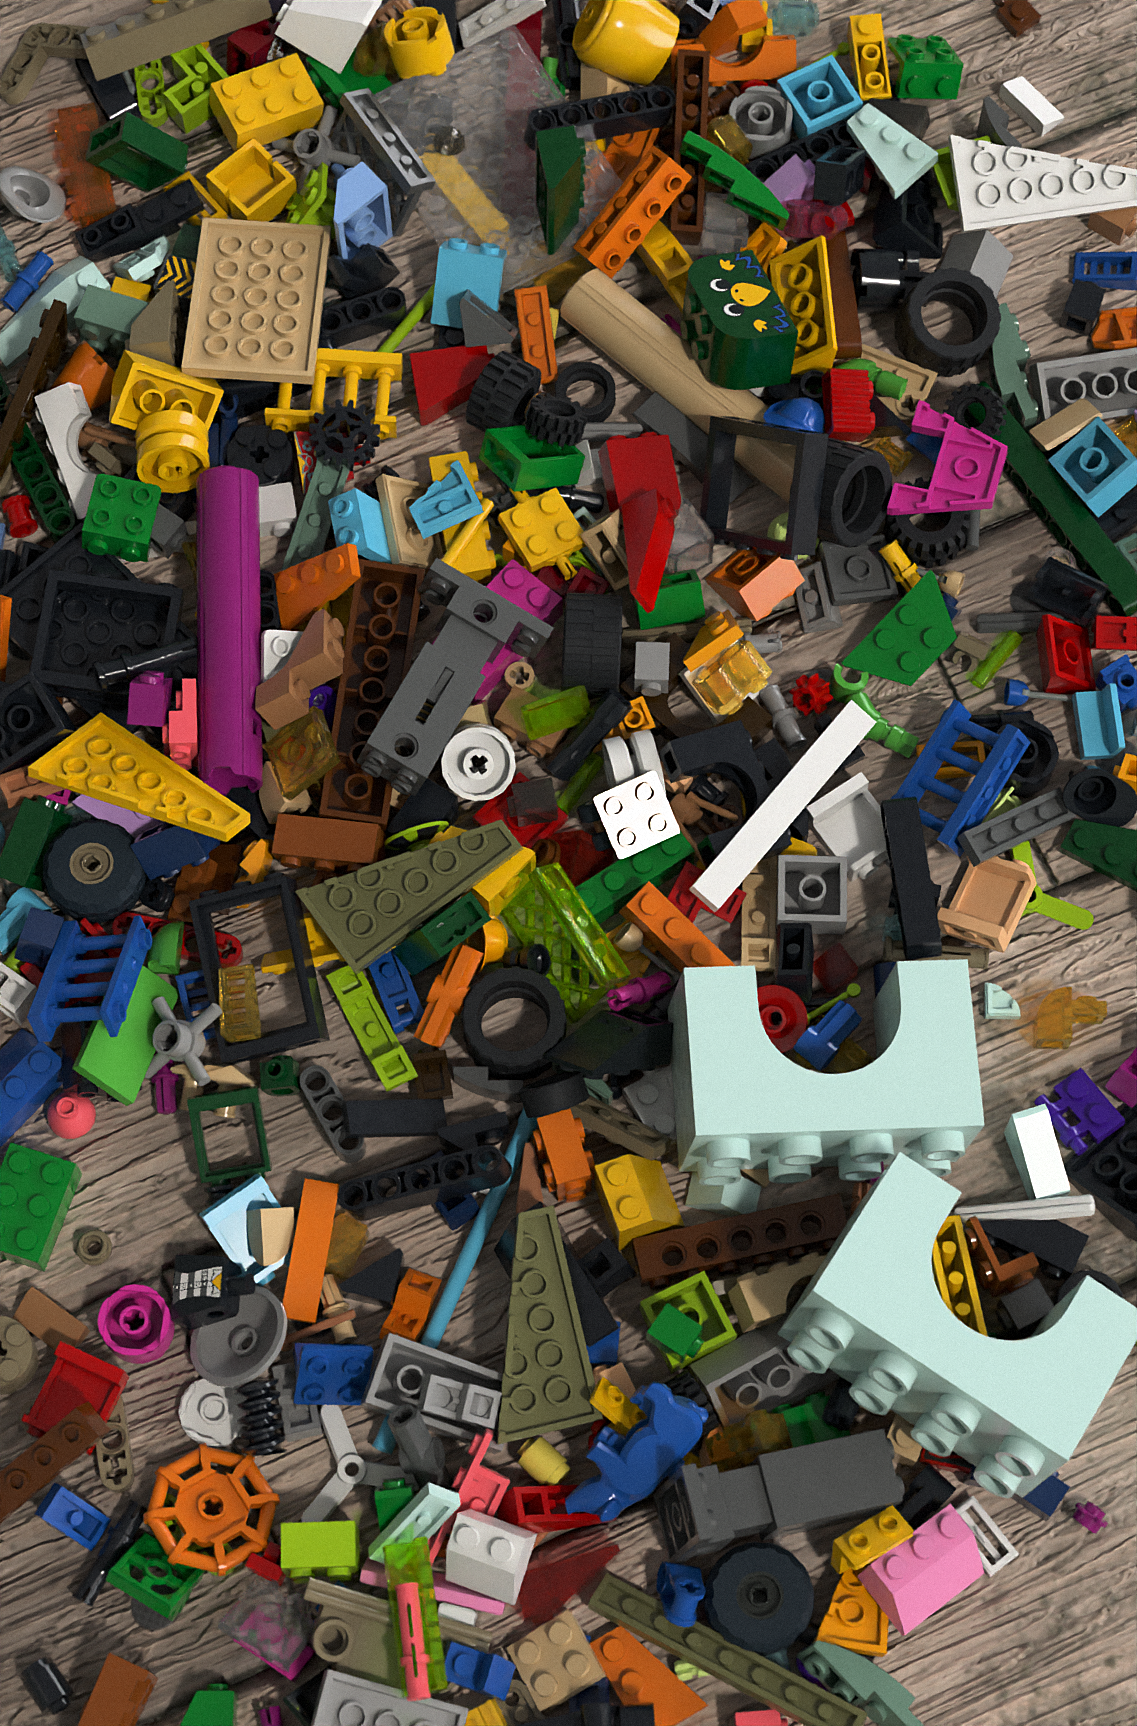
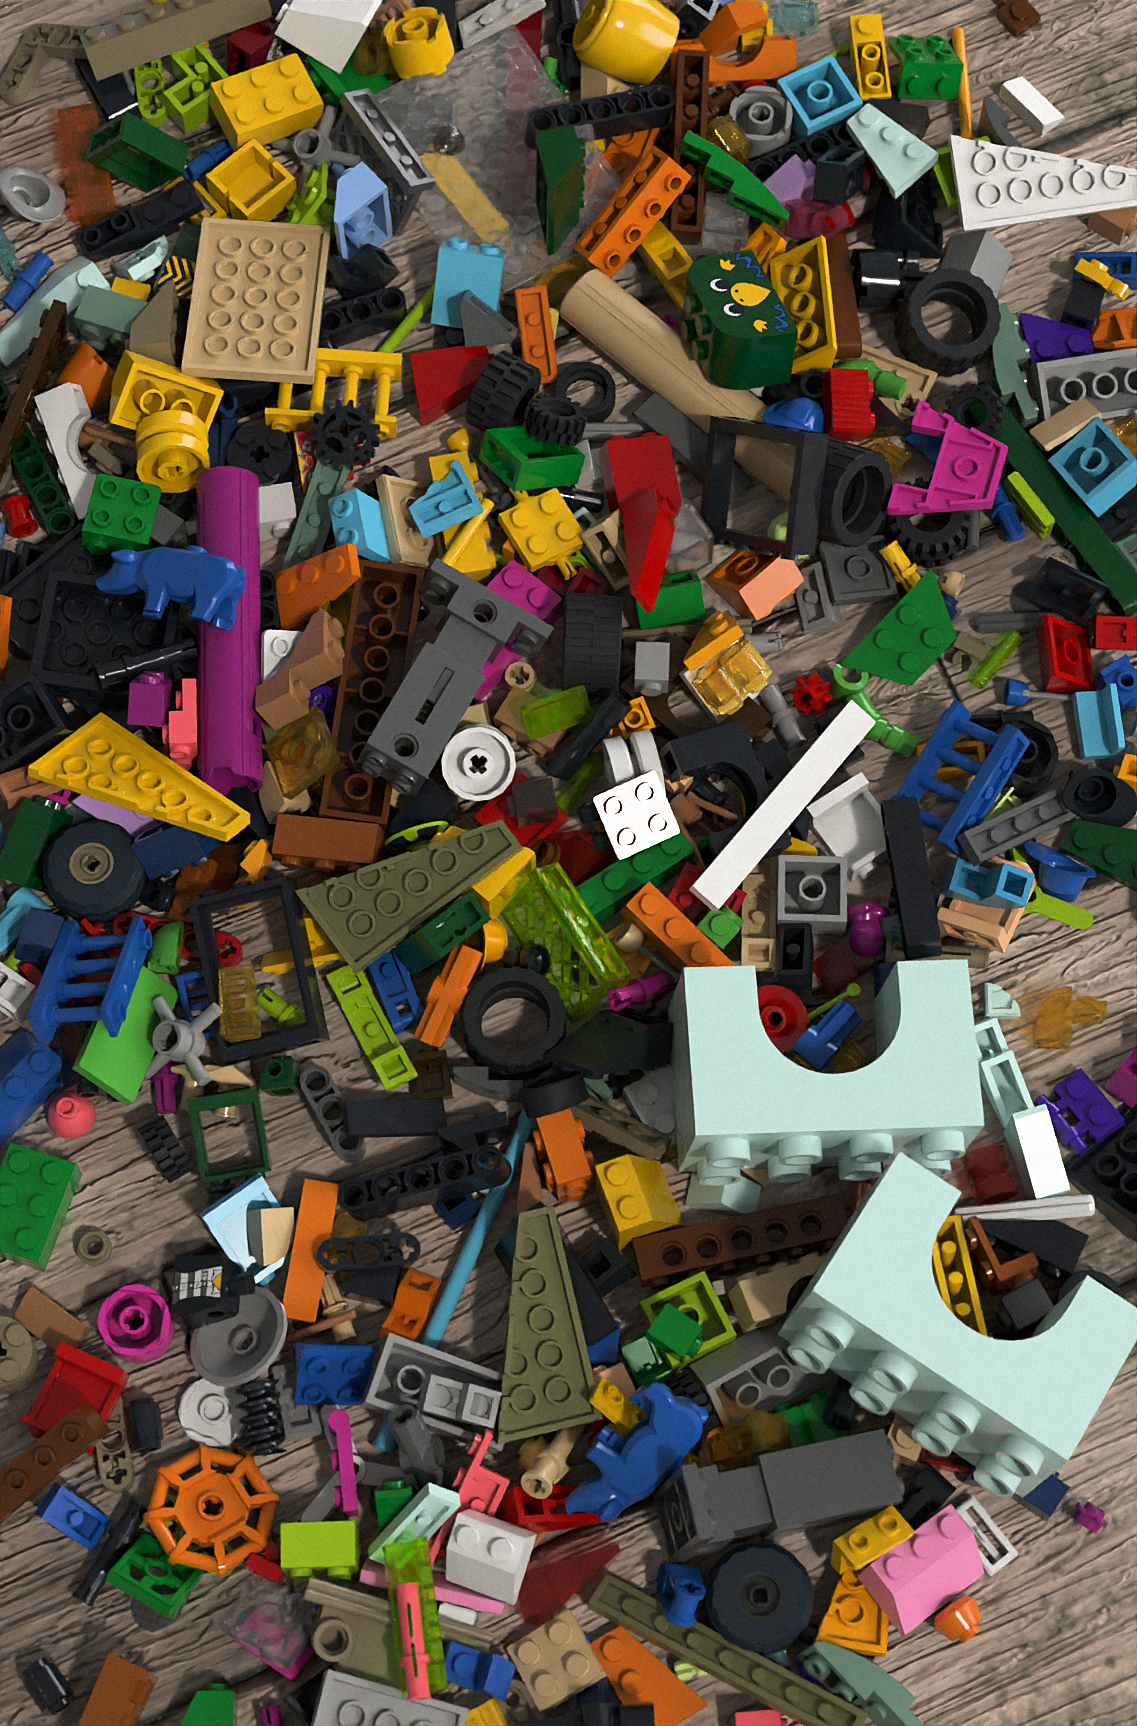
none -> blue animal [95,545,246,631]
none -> black brick [123,1398,164,1453]
none -> black tyre [138,1115,194,1183]
none -> blue axle [182,139,235,183]
none -> lime pin [255,987,307,1028]
none -> black beam [316,1233,421,1274]
none -> dark pink plate [328,1409,359,1518]
none -> hinge [446,428,503,497]
none -> tan pin [521,1422,590,1499]
none -> green bracket [618,1331,674,1387]
none -> bright green brick [696,904,744,949]
none -> magenta animal [846,901,891,957]
none -> orange cone [934,1595,982,1644]
none -> dark azure brick [940,858,1035,909]
none -> light orange piece [952,27,978,140]
none -> clear red wheel [961,1144,1019,1205]
none -> light aqua slope [974,1017,1034,1128]
none -> blue axle [991,481,1025,542]
none -> lime tile [1004,471,1055,540]
none -> dark purple wing [1019,313,1095,366]
none -> blue piece [1023,841,1097,903]
none -> yellow plate [1074,258,1131,301]

